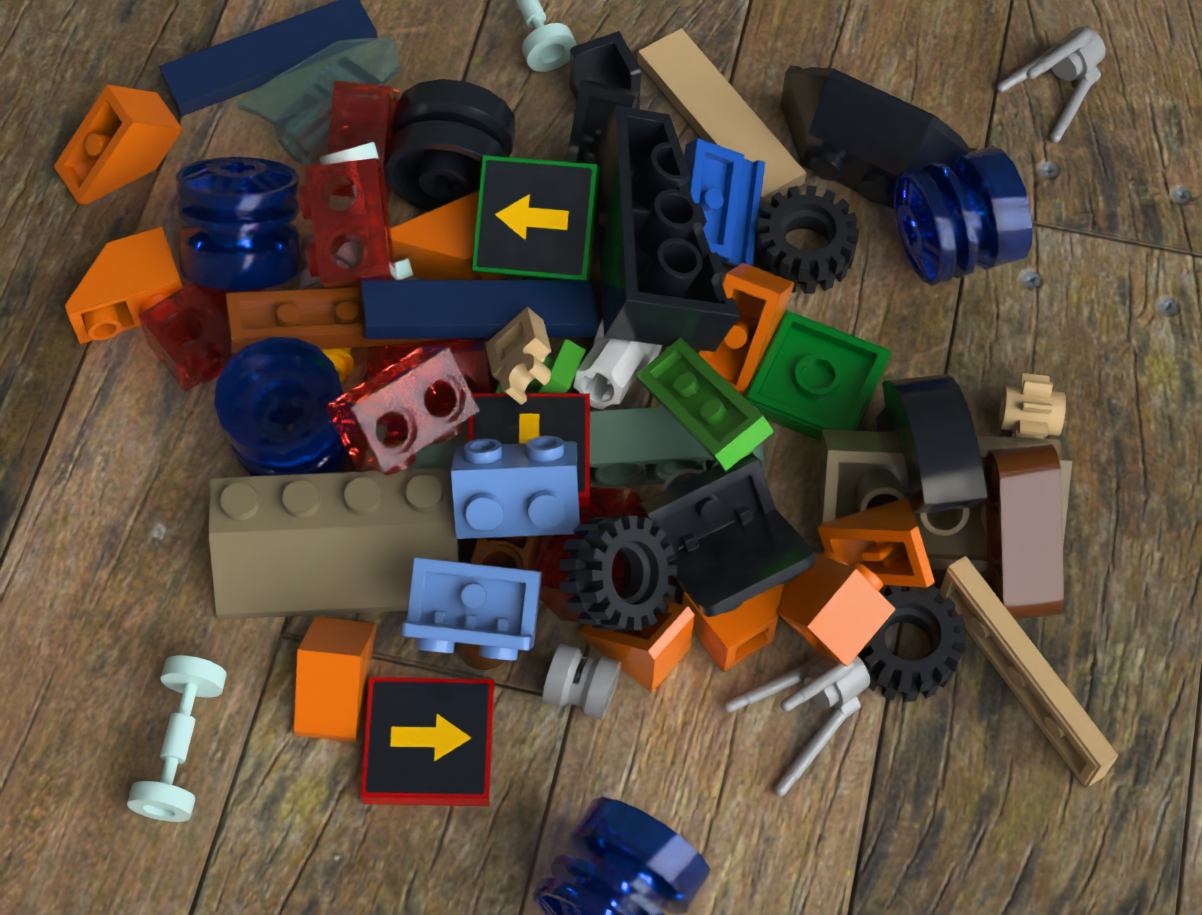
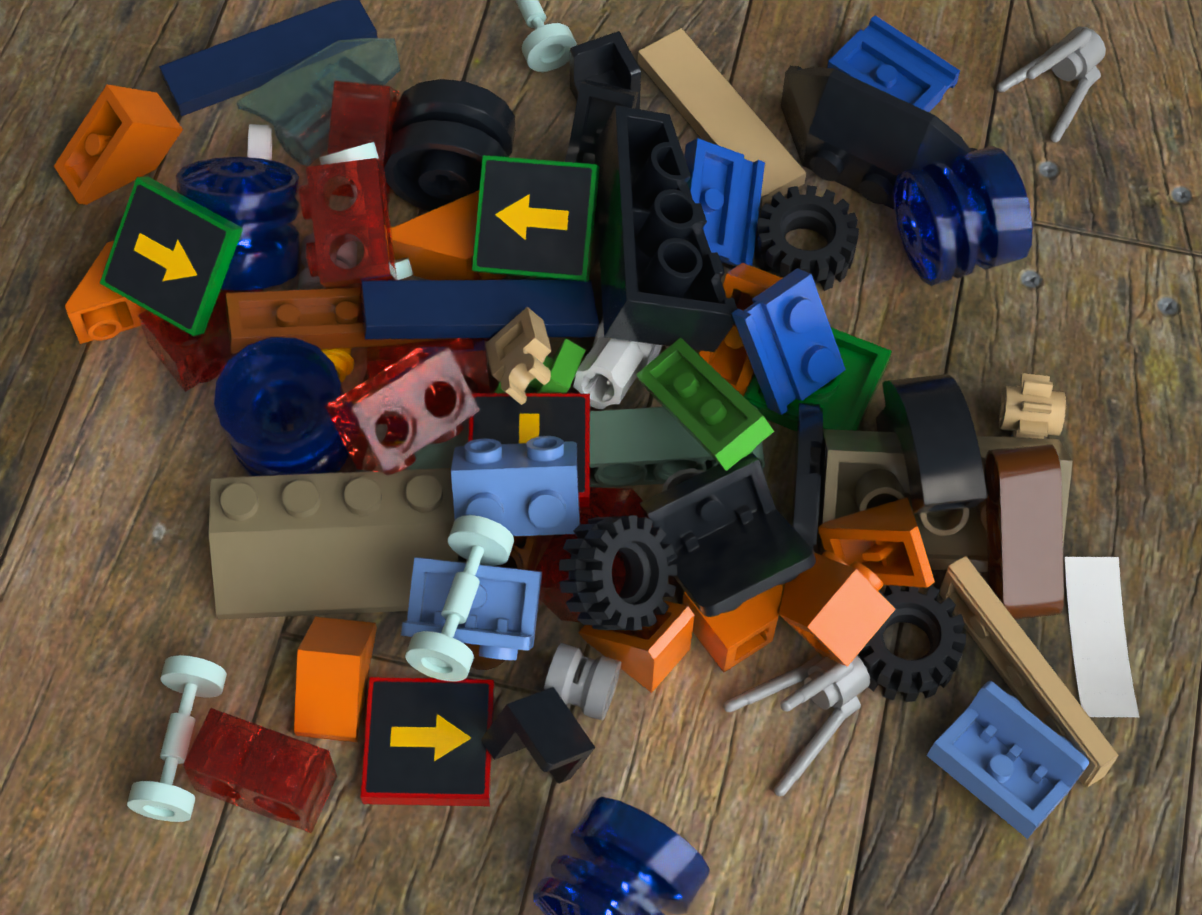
none -> black tile [100,176,243,336]
none -> clear red brick [183,708,337,834]
none -> white tile [247,124,272,180]
none -> light aqua wheel [405,515,514,682]
none -> black panel [481,687,595,784]
none -> blue plate [731,268,846,415]
none -> black tile [791,403,823,549]
none -> blue plate [827,15,960,112]
none -> medium blue bracket [926,681,1089,839]
none -> white sticker [1065,557,1139,717]

